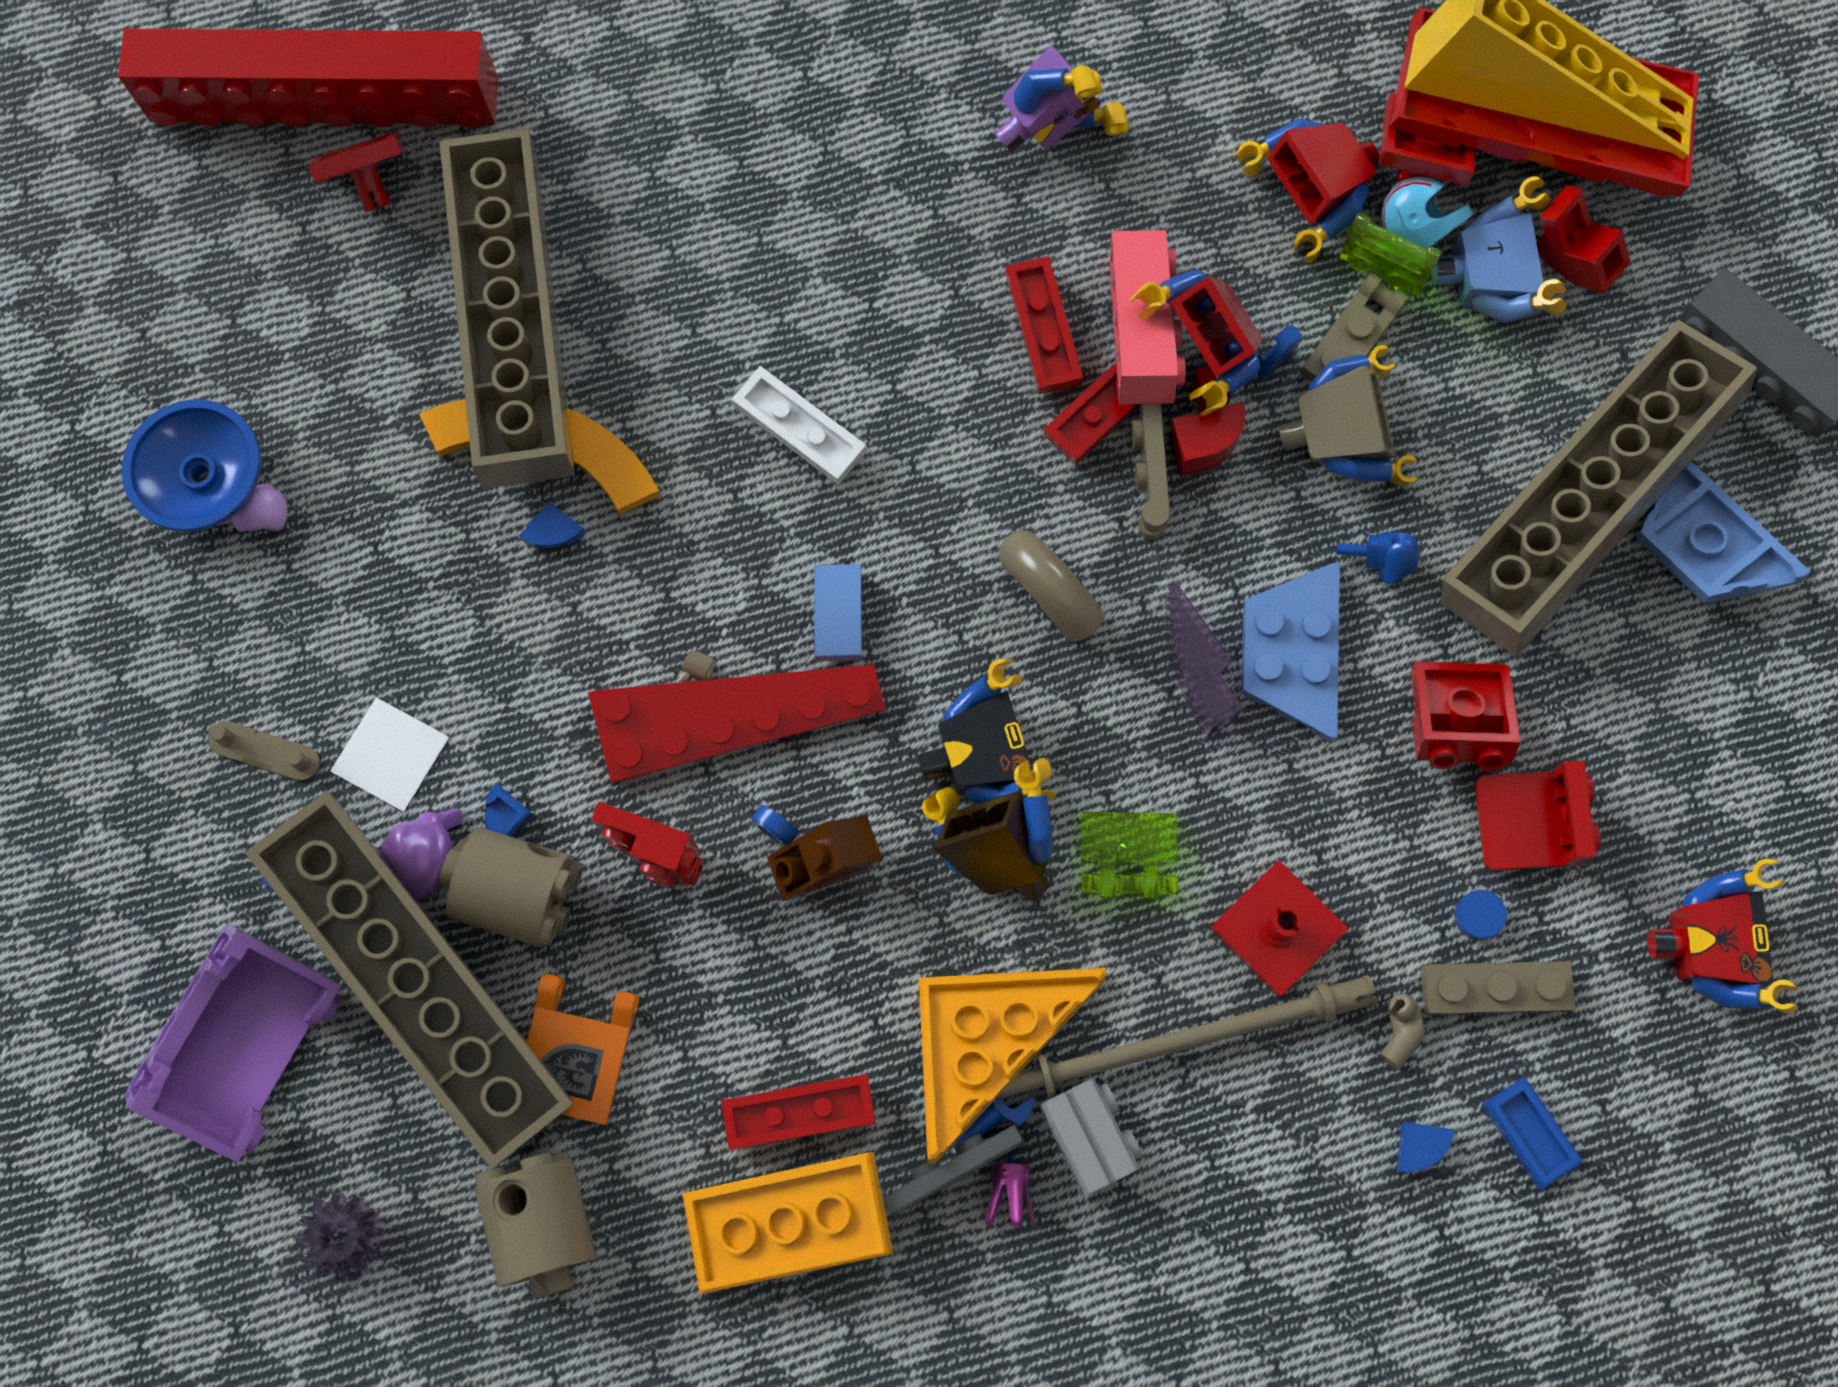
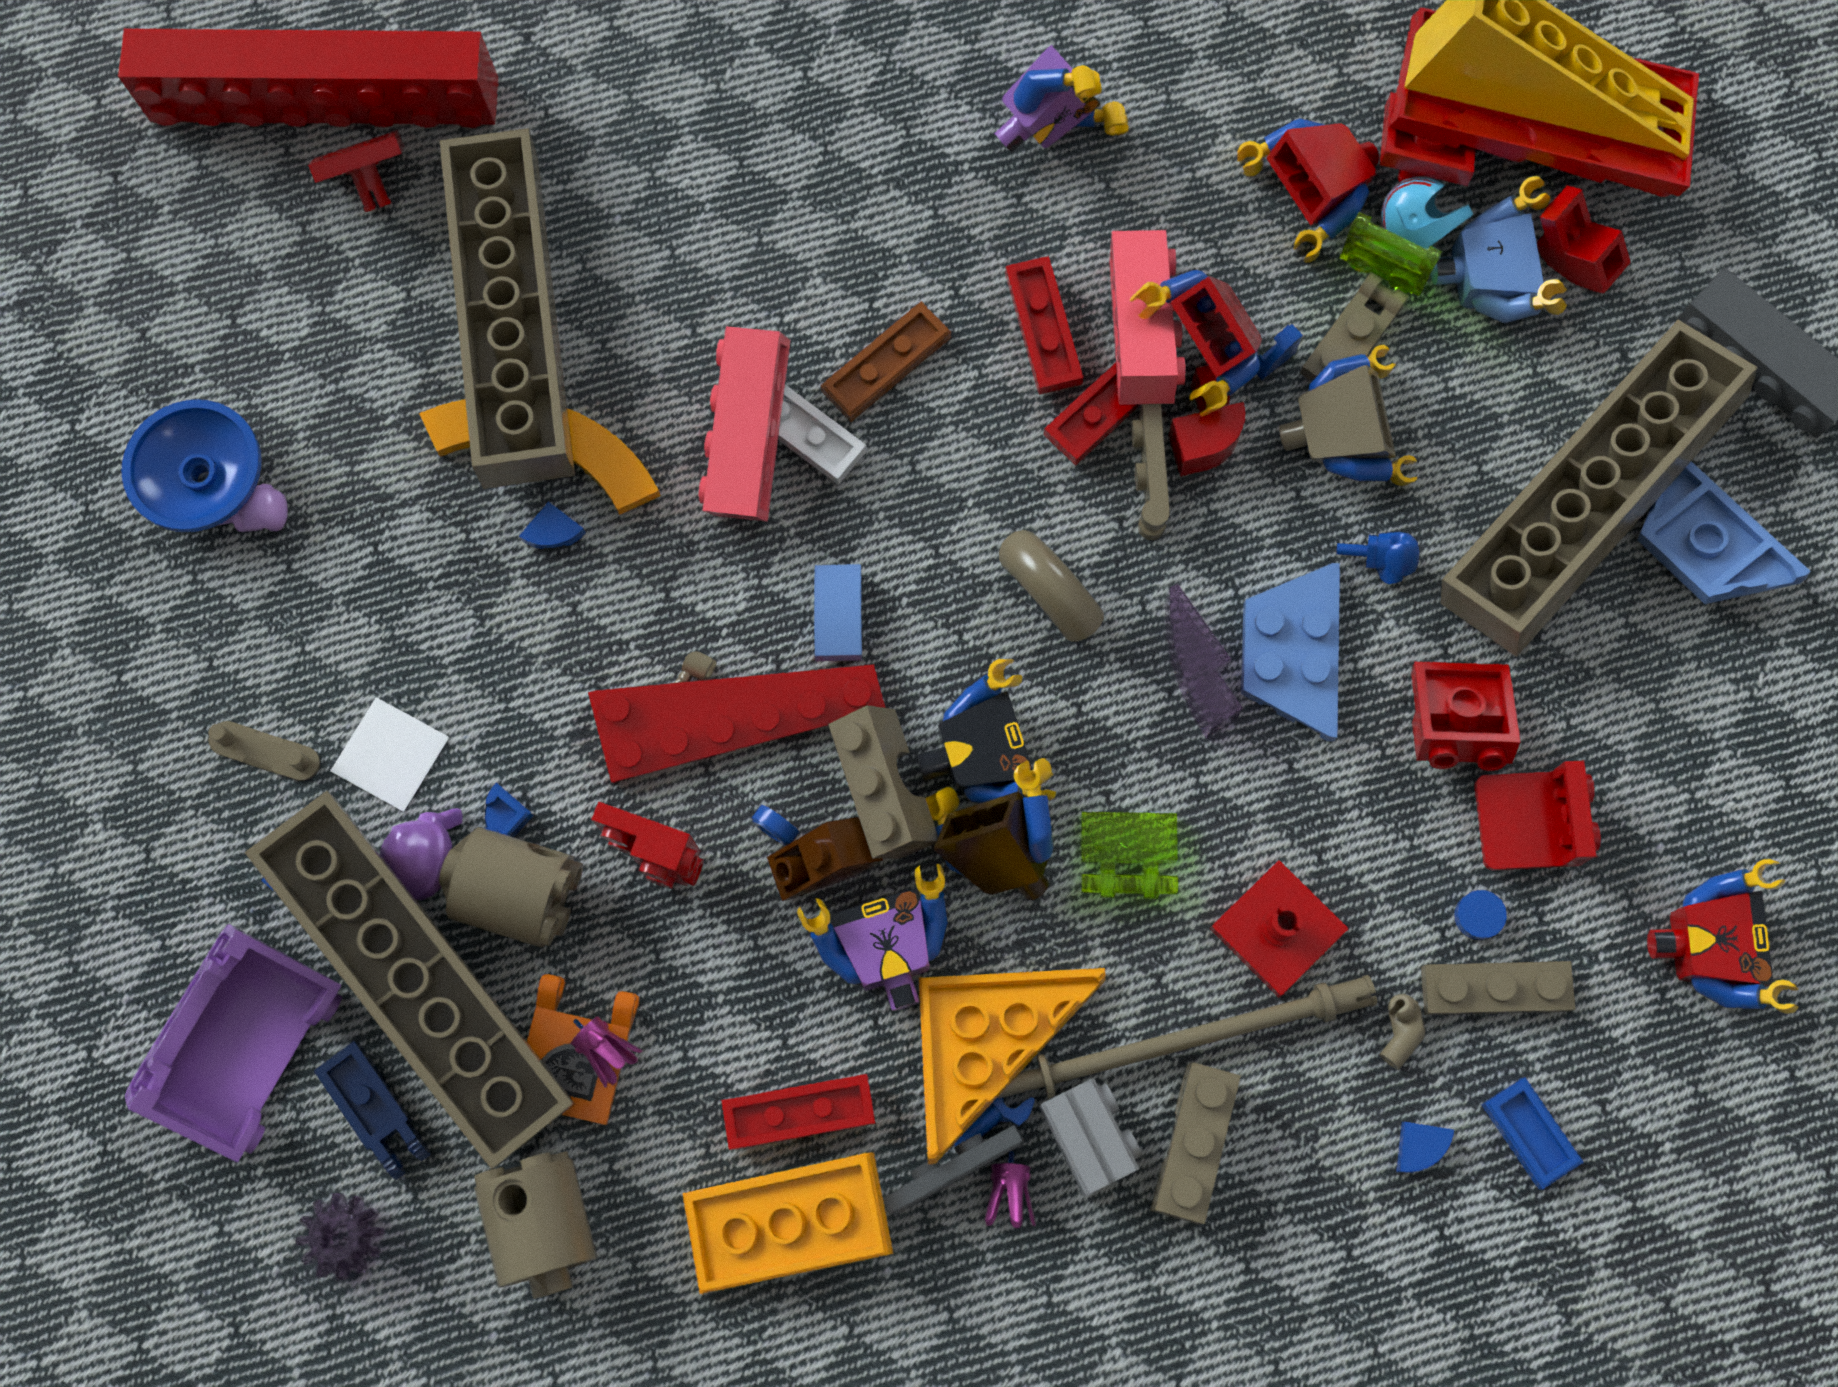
none -> dark blue hinge [314,1041,431,1180]
none -> flat silver piece [571,1016,642,1088]
none -> coral brick [699,326,791,522]
none -> torso [797,864,948,1011]
none -> dark orange tile [820,301,951,422]
none -> dark tan arch [828,706,938,859]
none -> dark tan arch [1150,1062,1241,1225]

